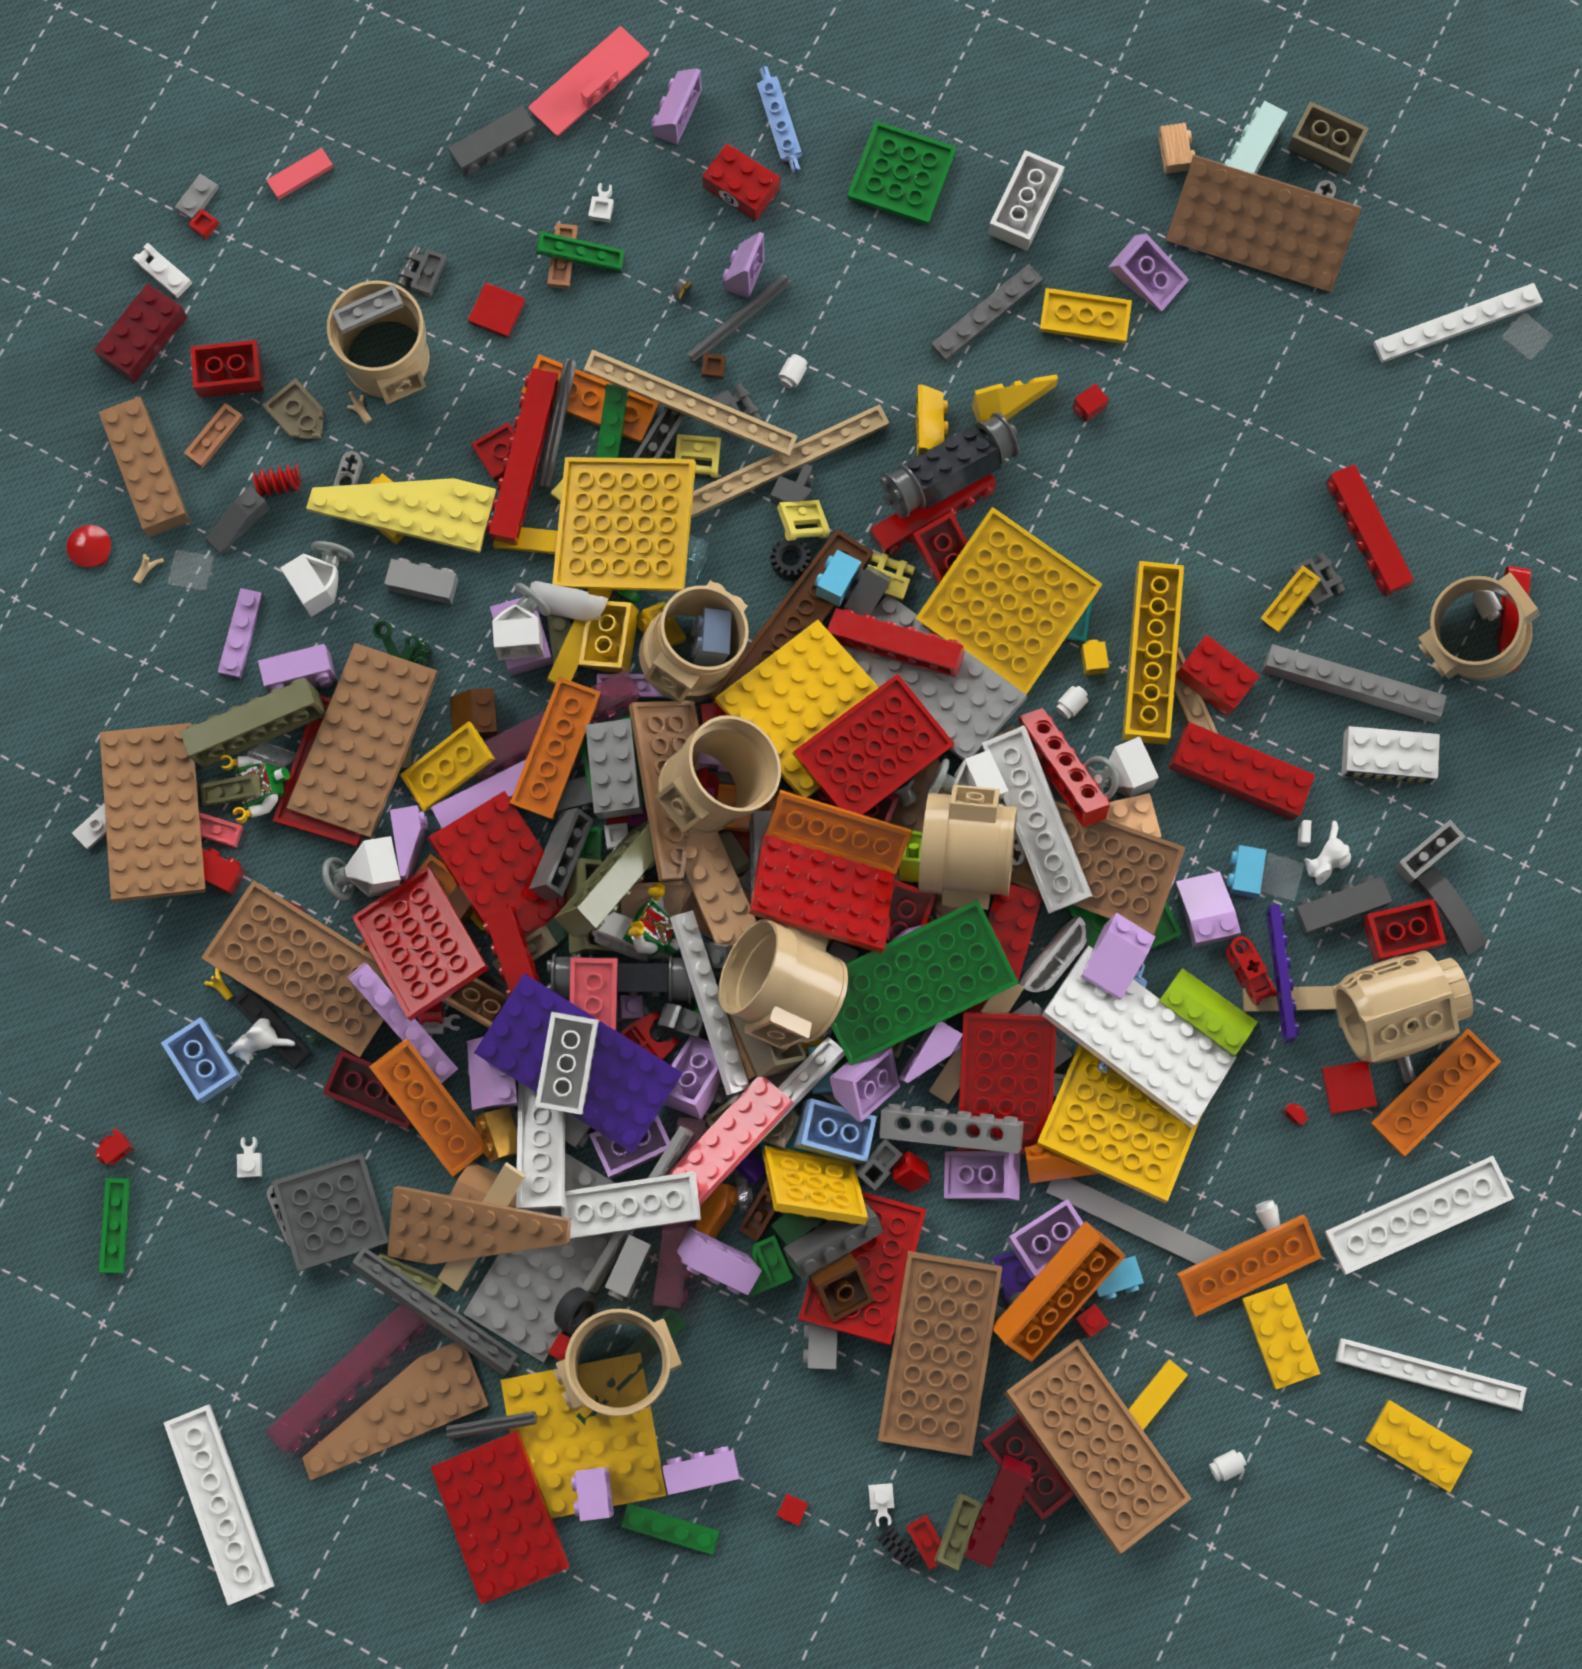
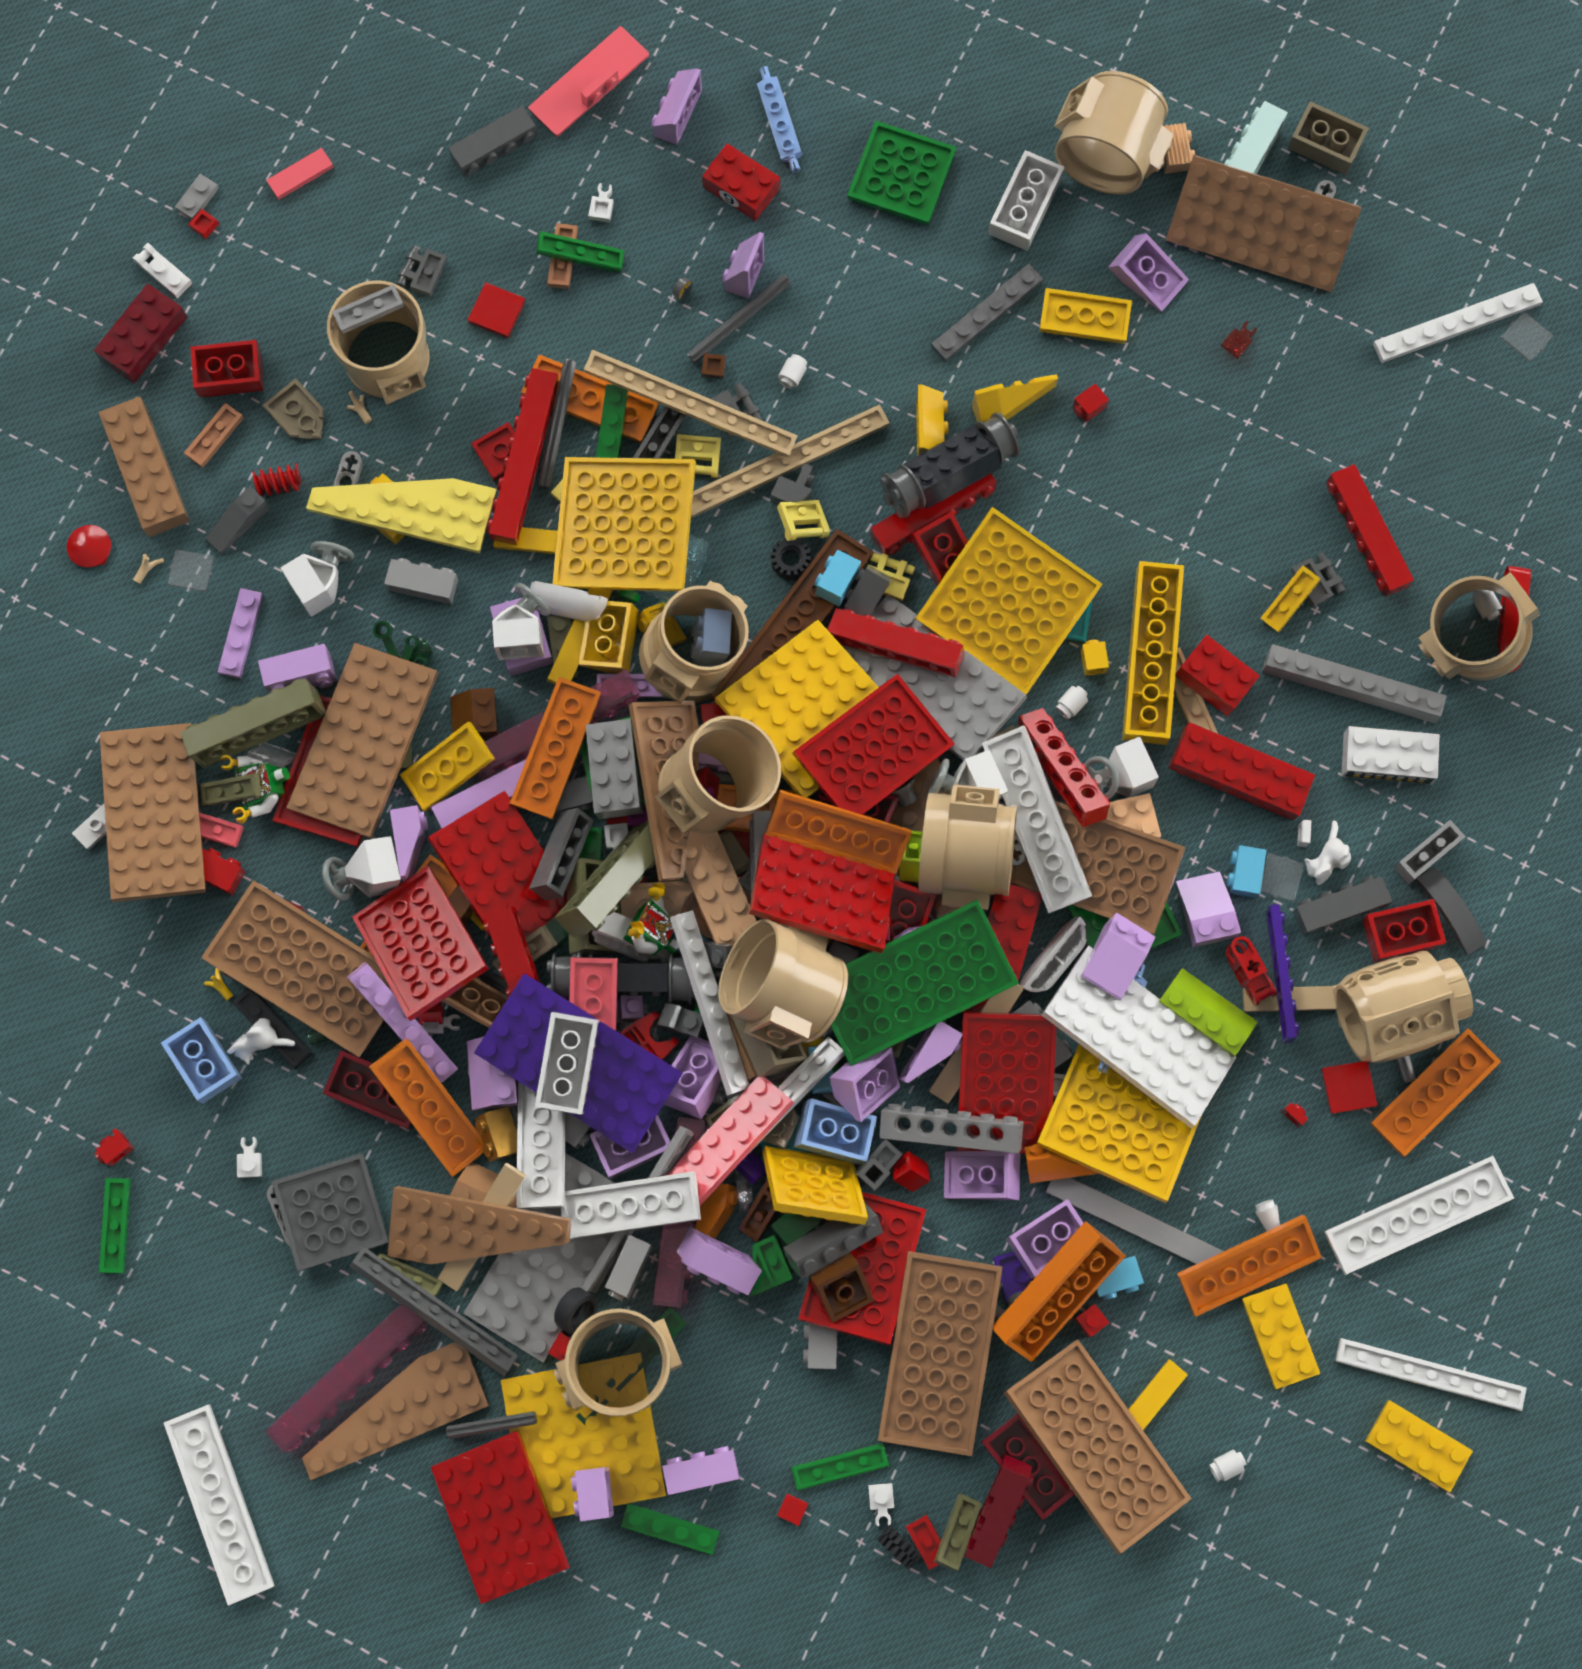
none -> green tile [791,1443,889,1491]
none -> tan cylinder [1054,71,1174,195]
none -> clear red plate [1221,321,1257,359]

